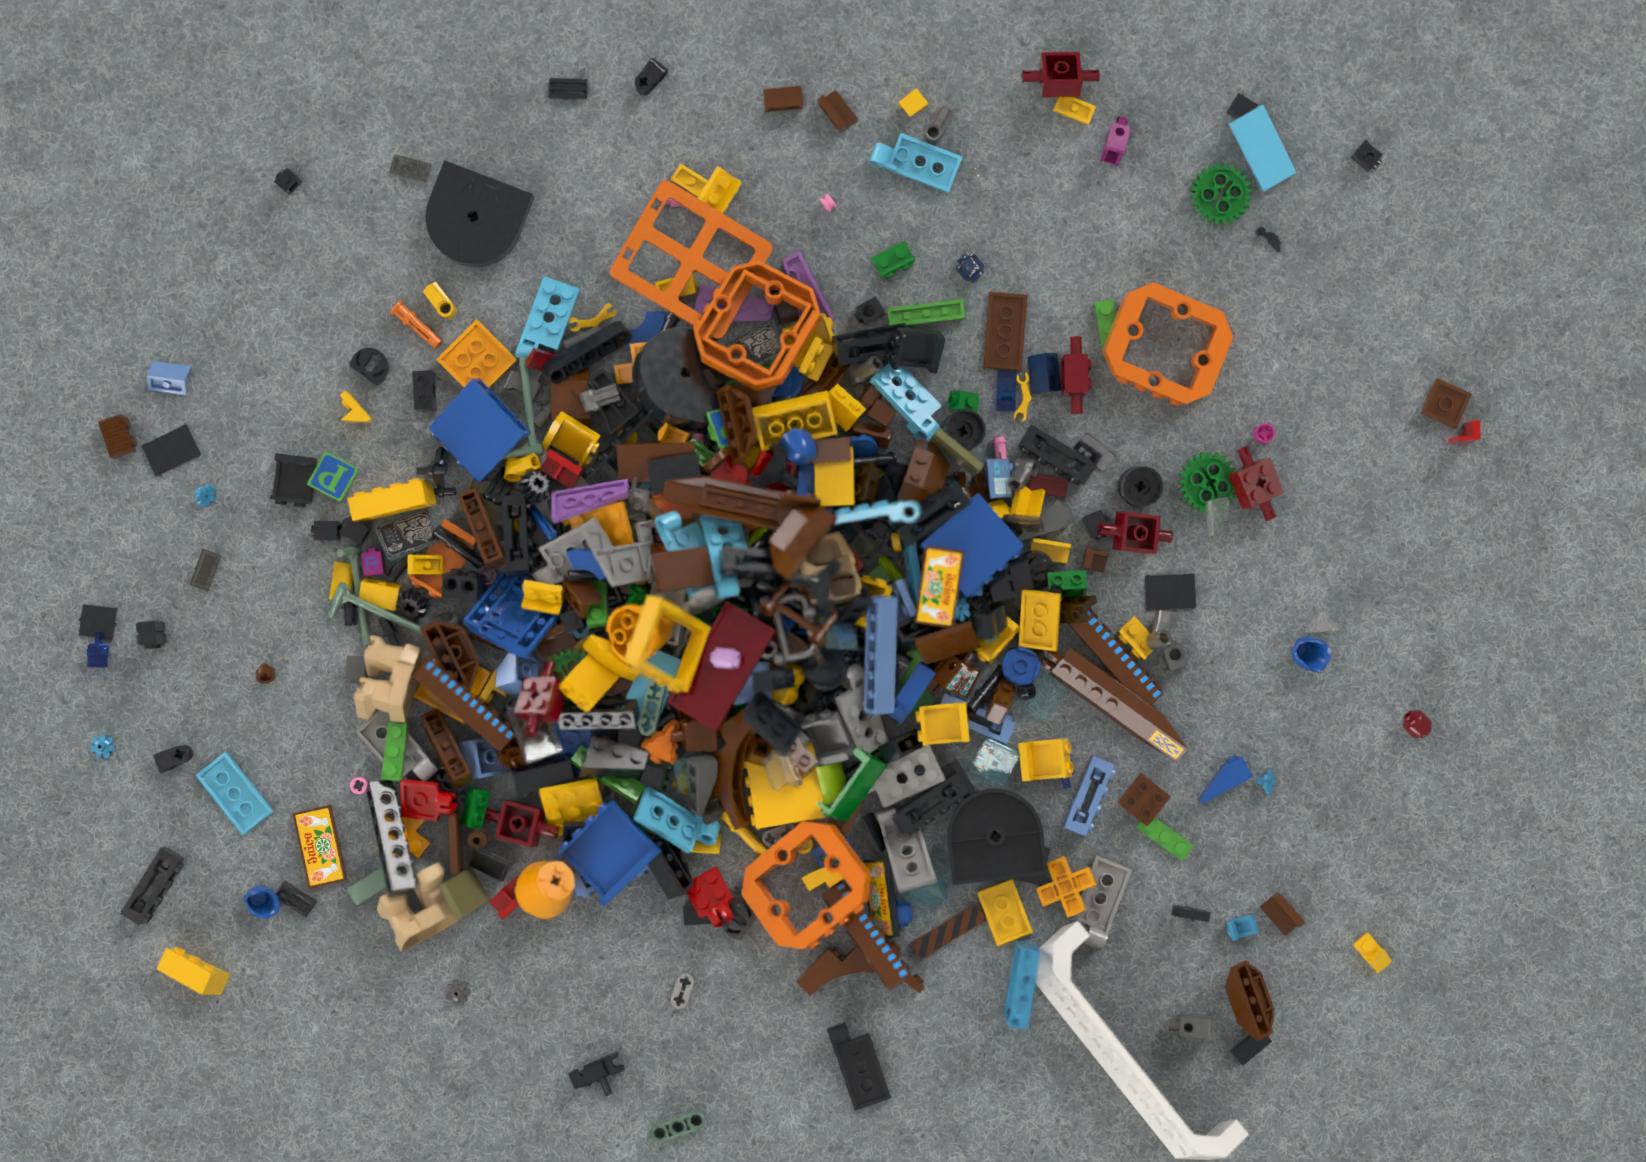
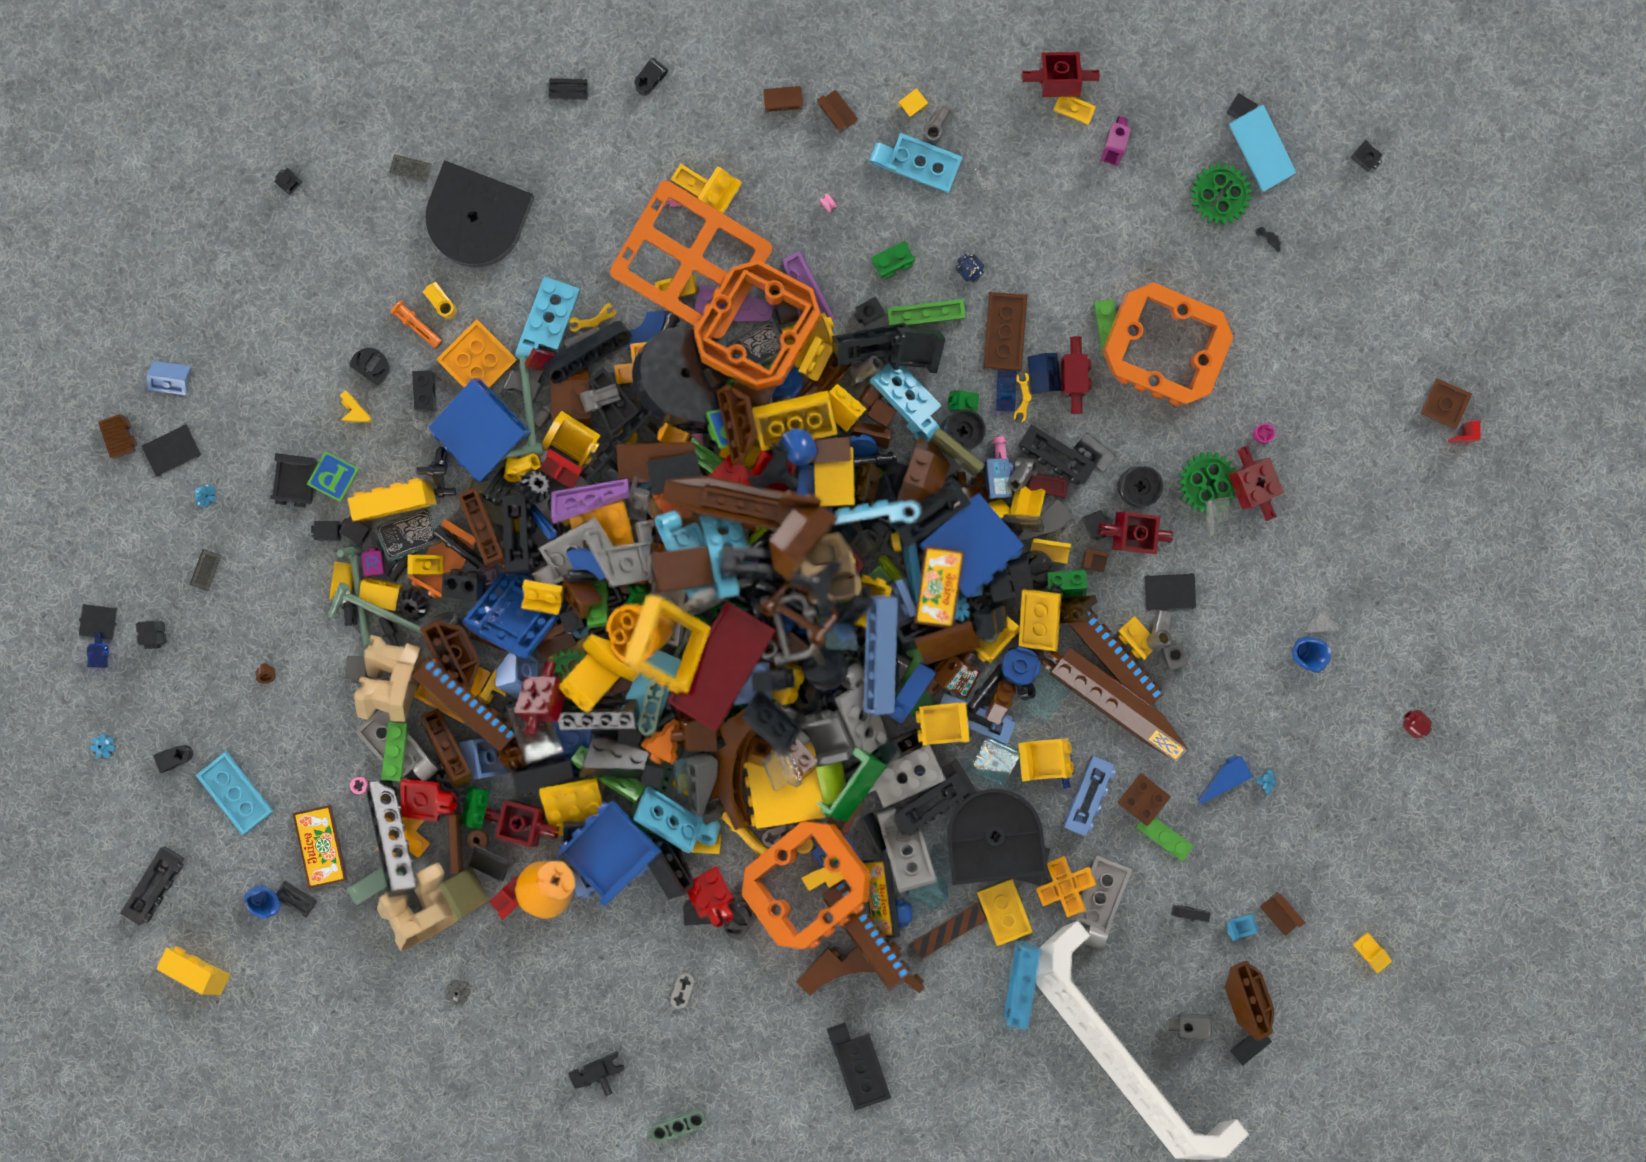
reddish brown piece [702,447,730,473] -> none
lavender brick [711,648,741,669] -> none

